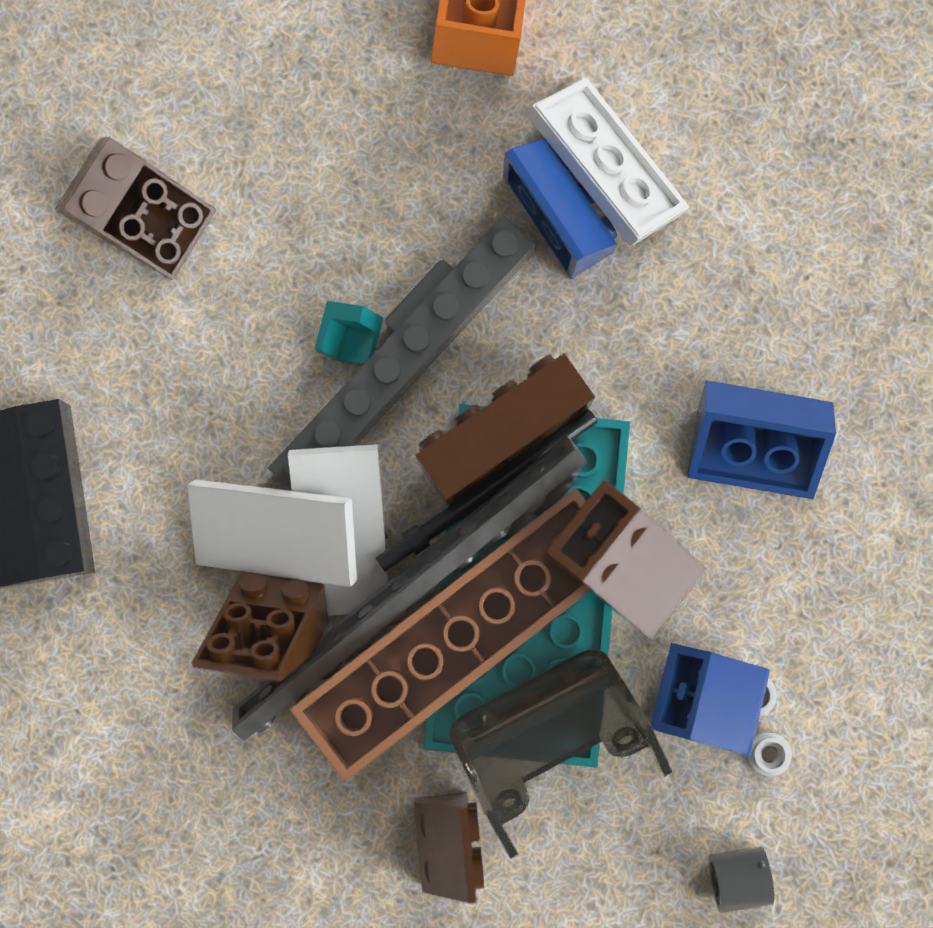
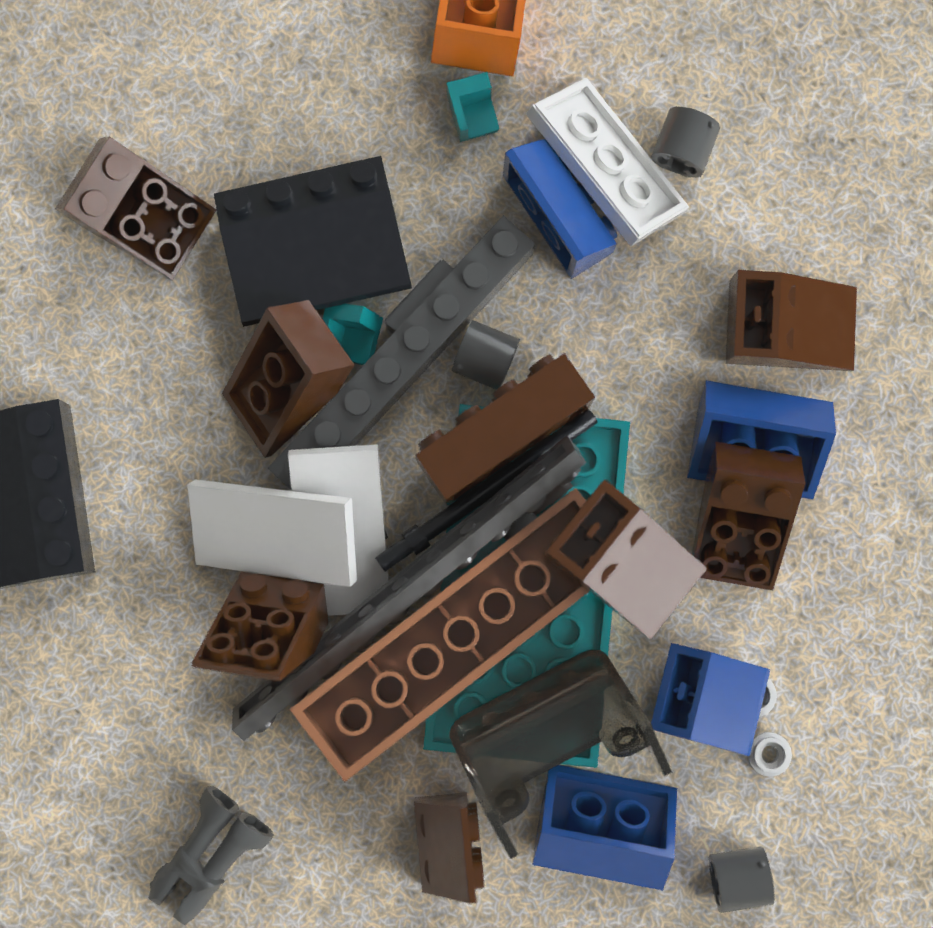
none -> dark grey piece [148,786,274,925]
none -> black slope [214,156,412,327]
none -> reddish brown slope [222,300,354,458]
none -> teal panel [446,72,499,142]
none -> dark grey piece [452,320,520,390]
none -> blue slope [532,763,677,891]
none -> dark grey piece [651,106,721,178]
none -> reddish brown slope [692,441,805,591]
none -> reddish brown slope [726,270,857,372]

